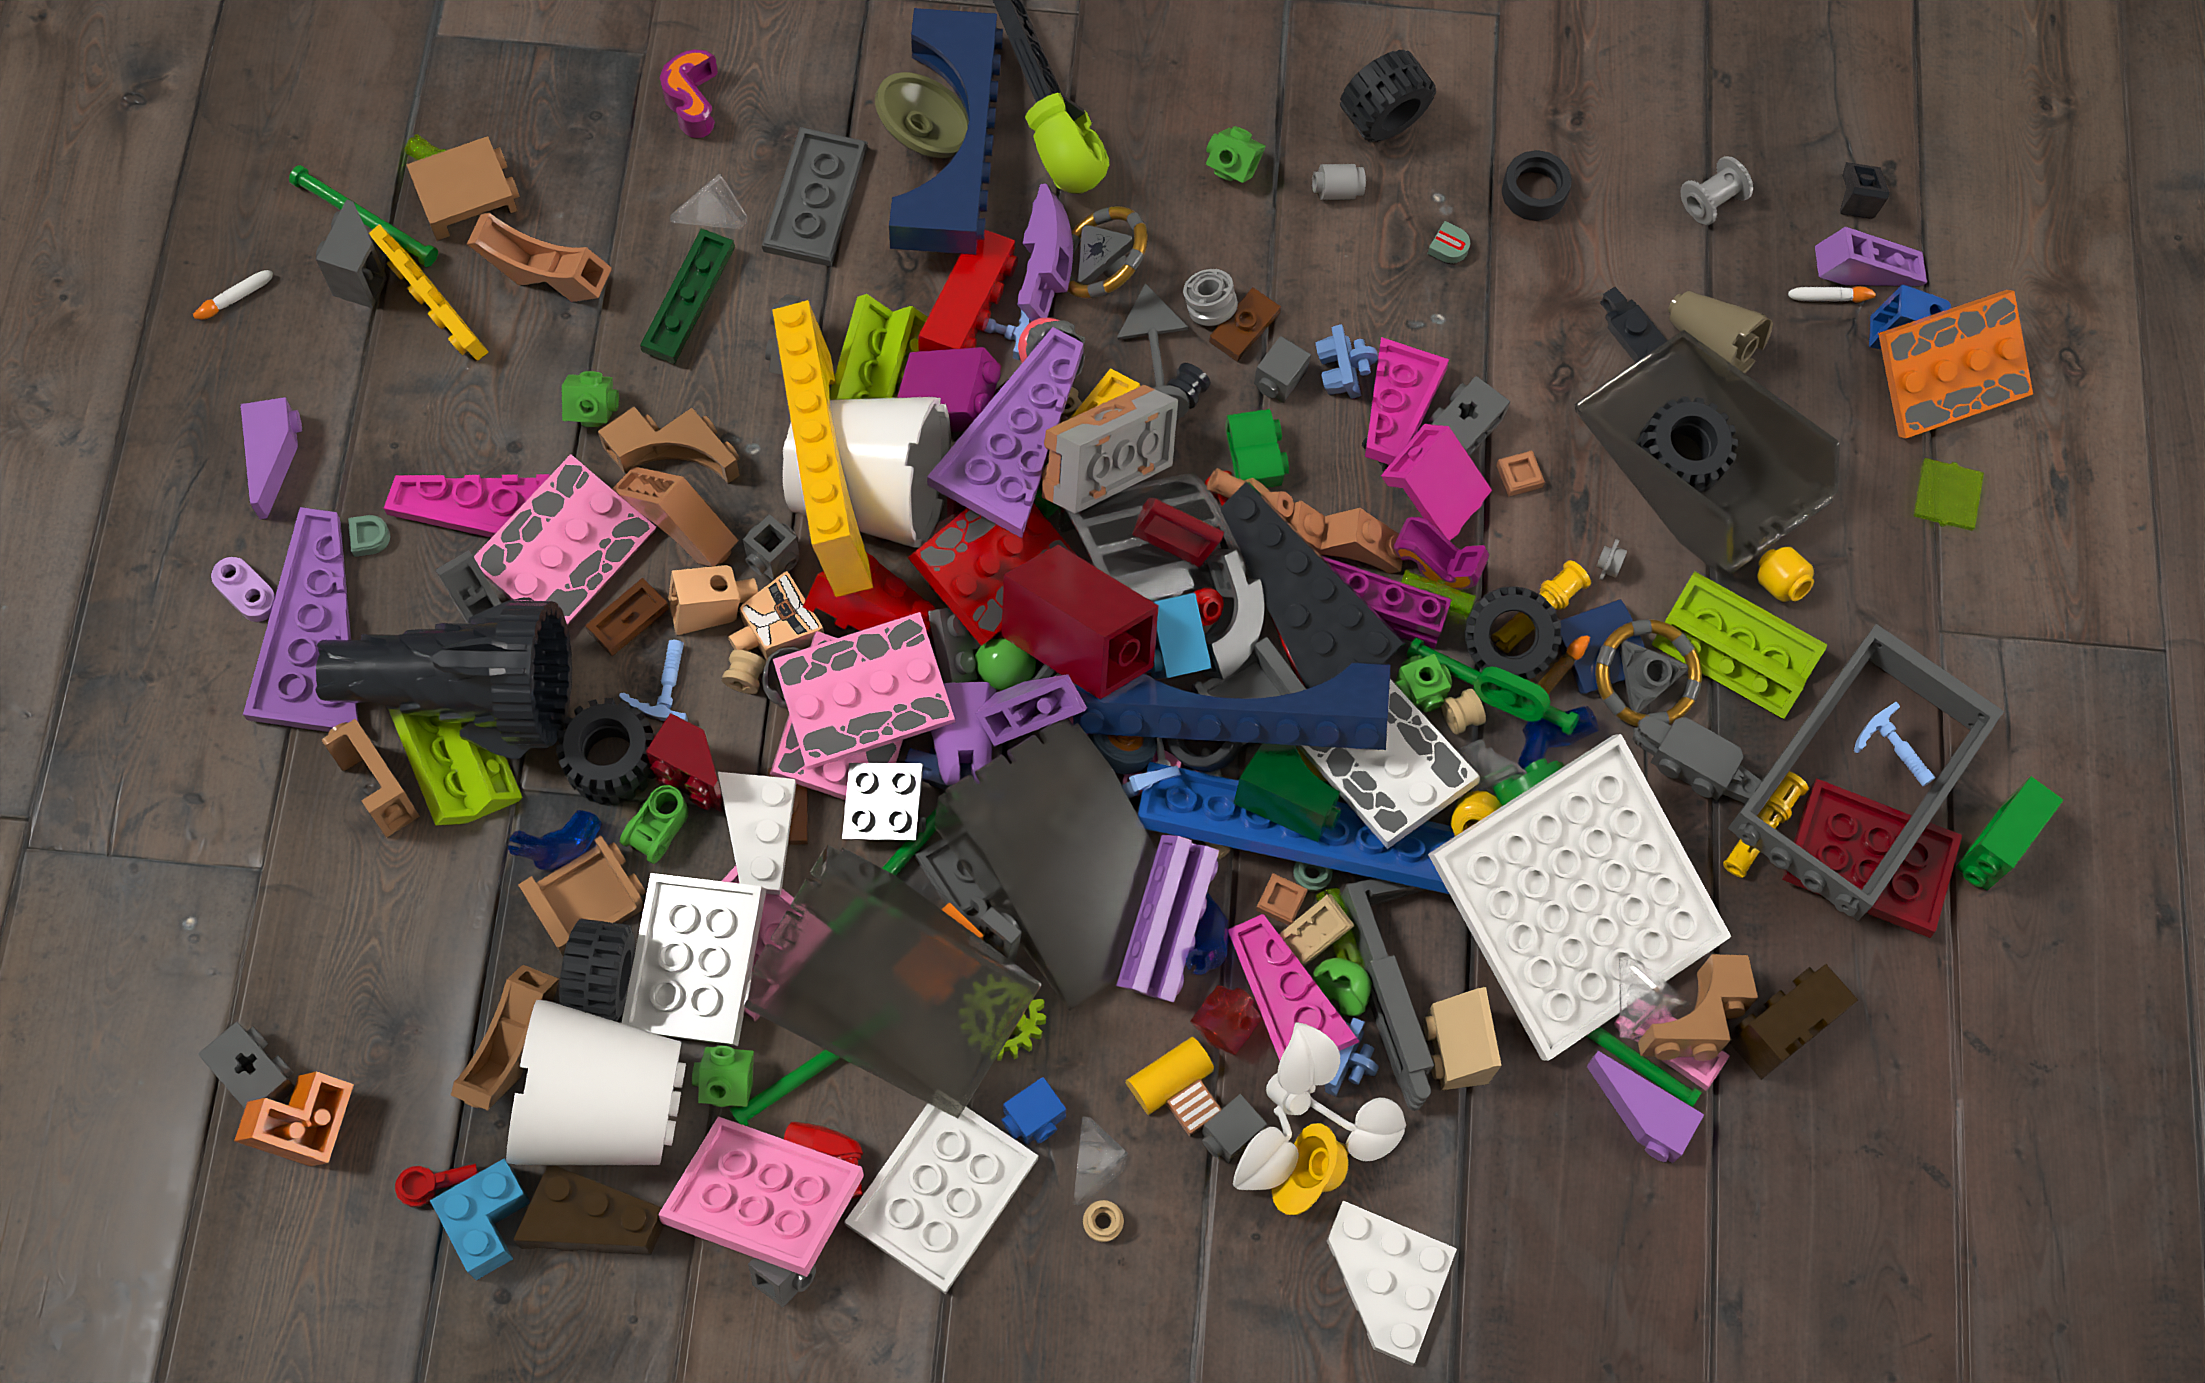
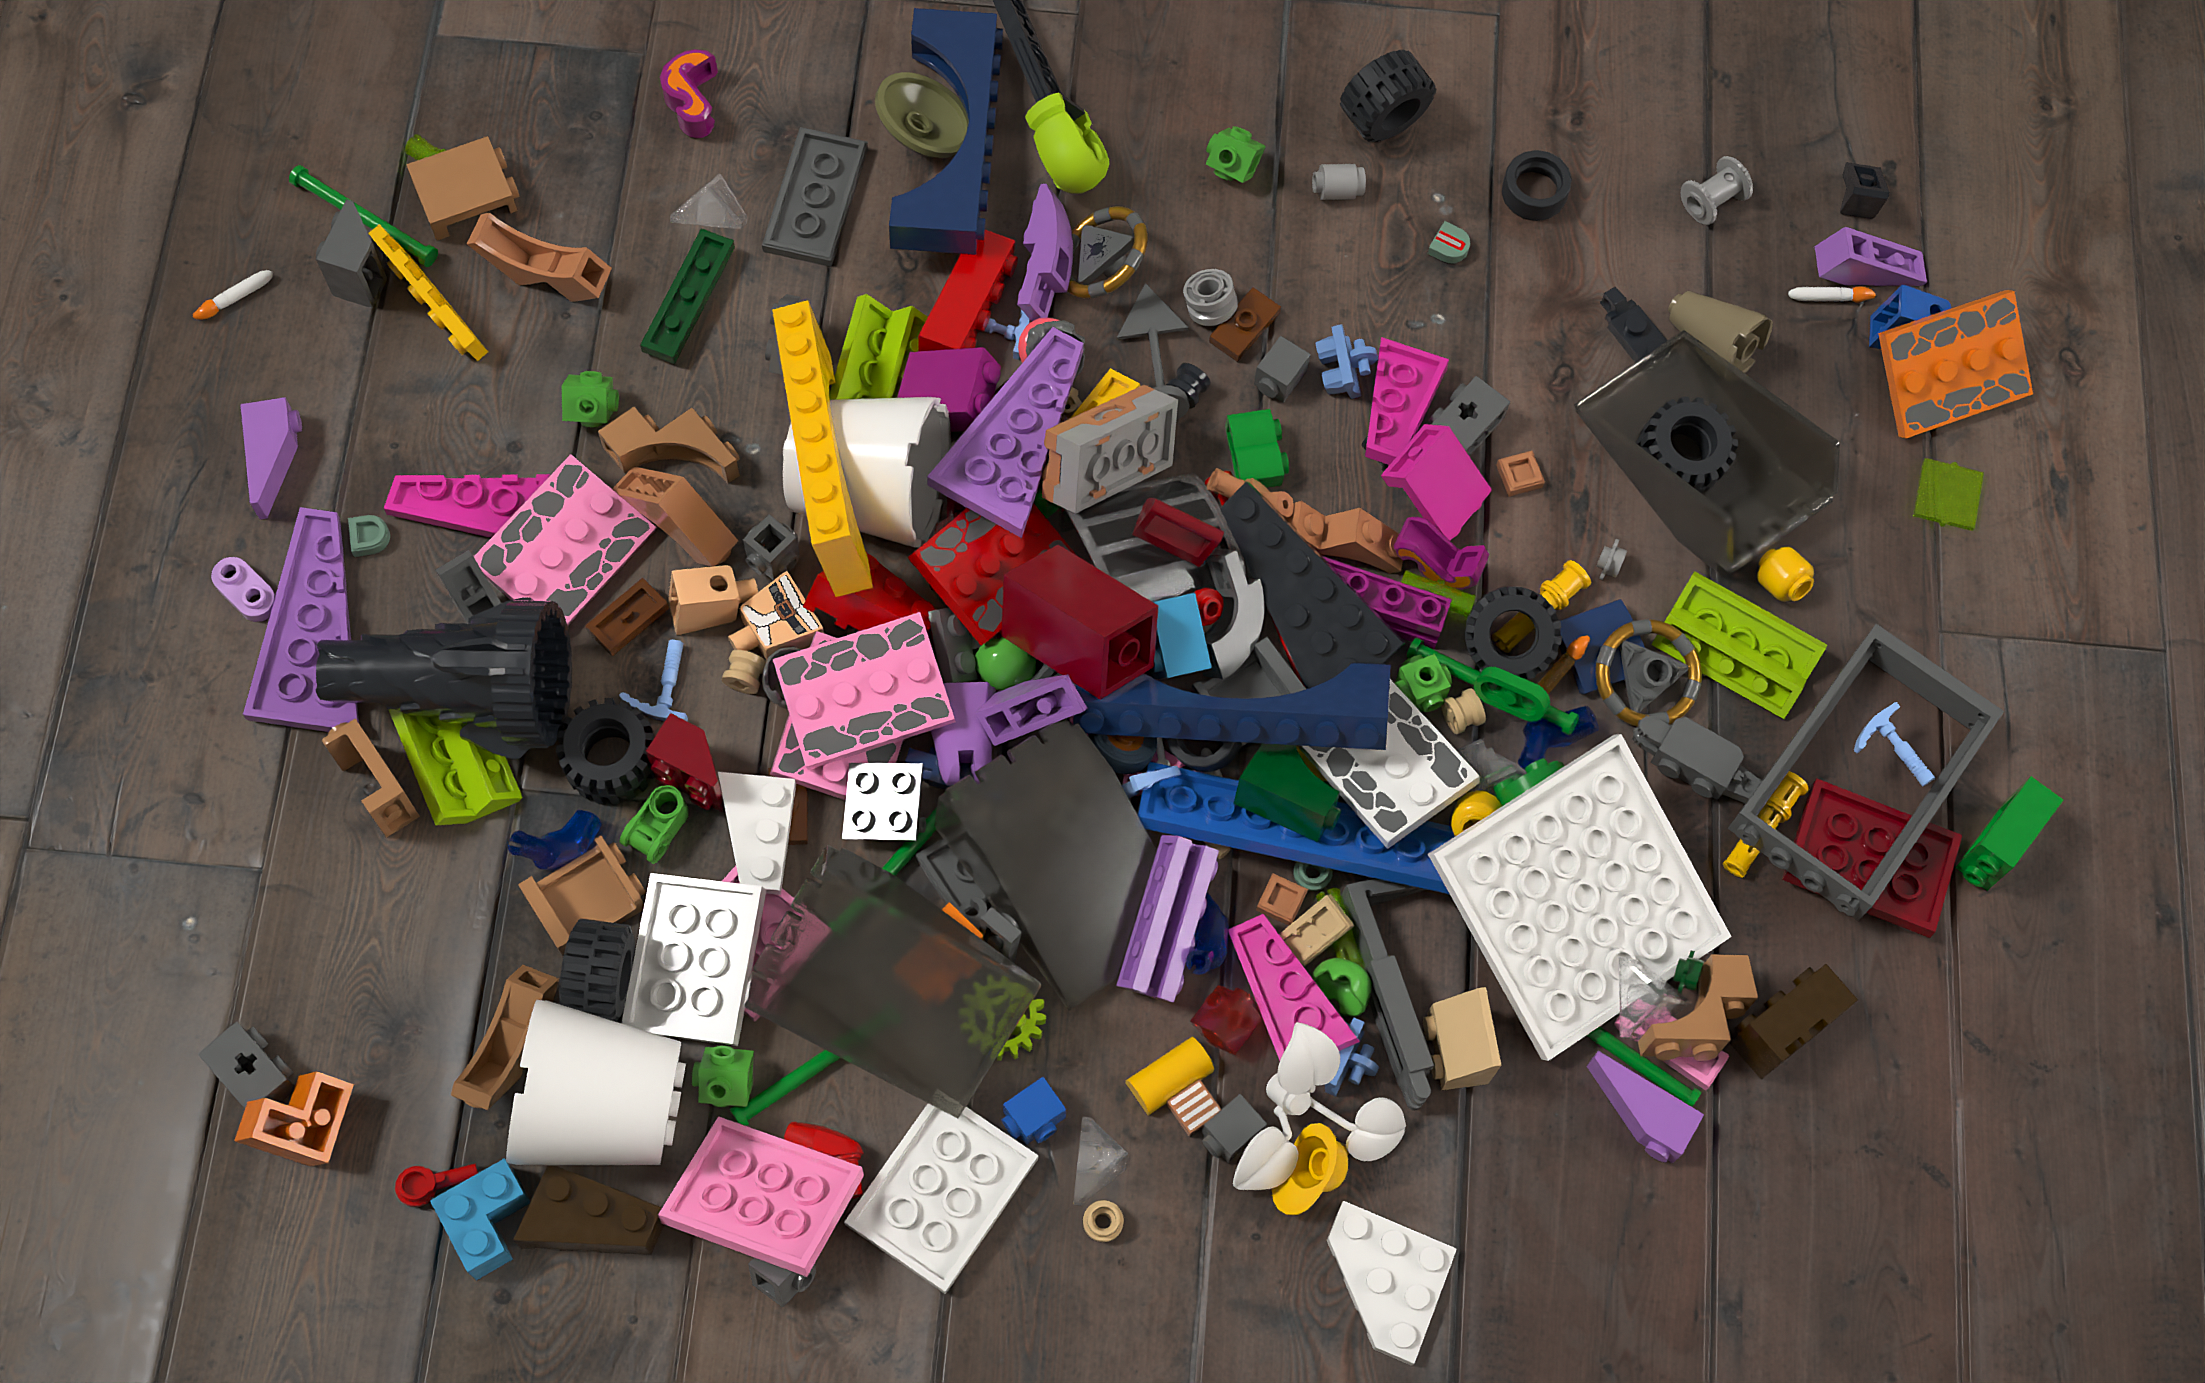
none -> dark green plate [1673,950,1704,994]

